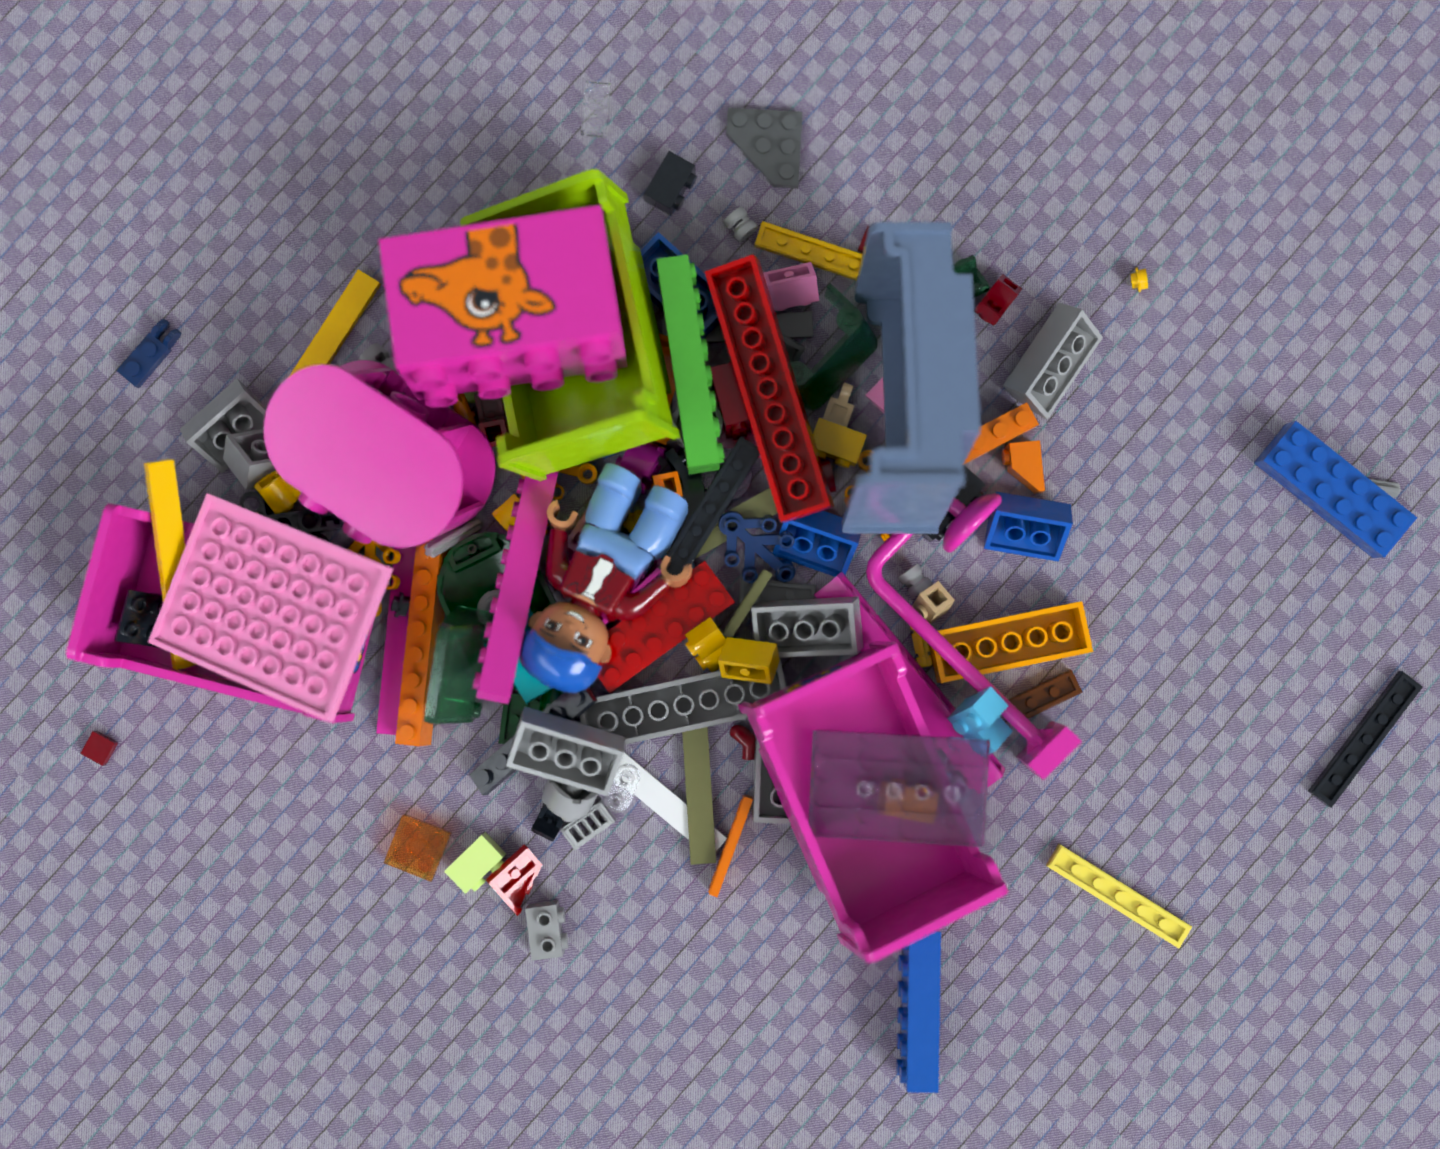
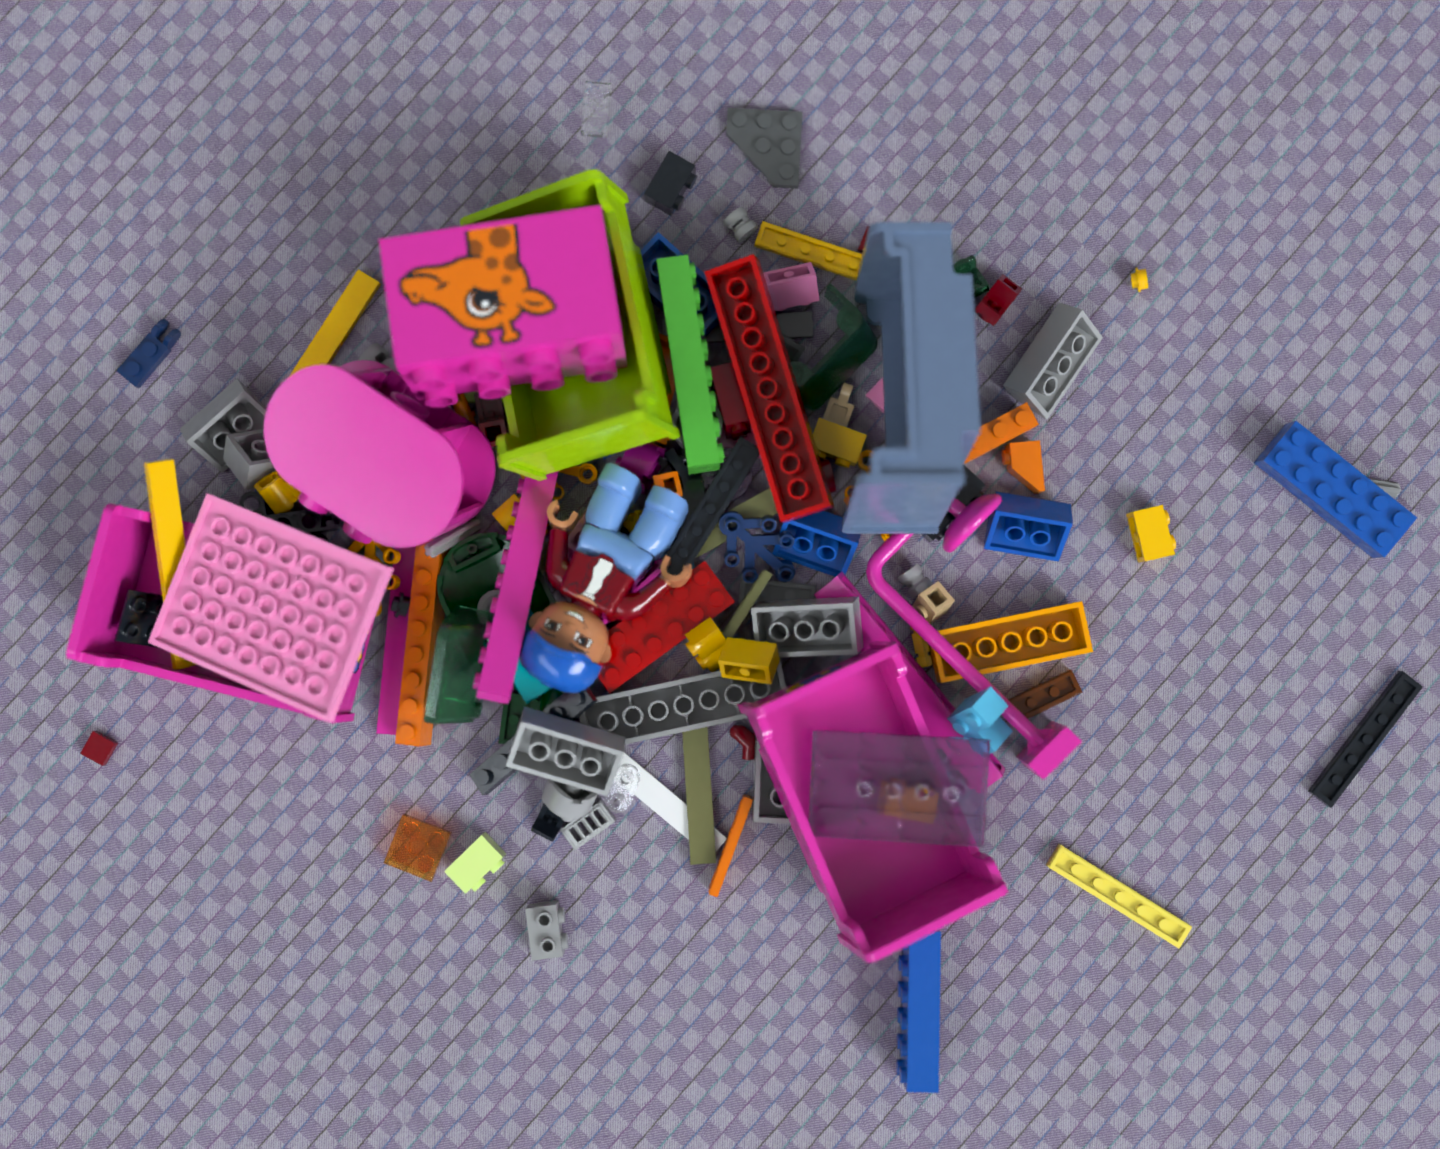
wing [485,844,542,916] -> none
none -> yellow brick [1126,505,1176,563]

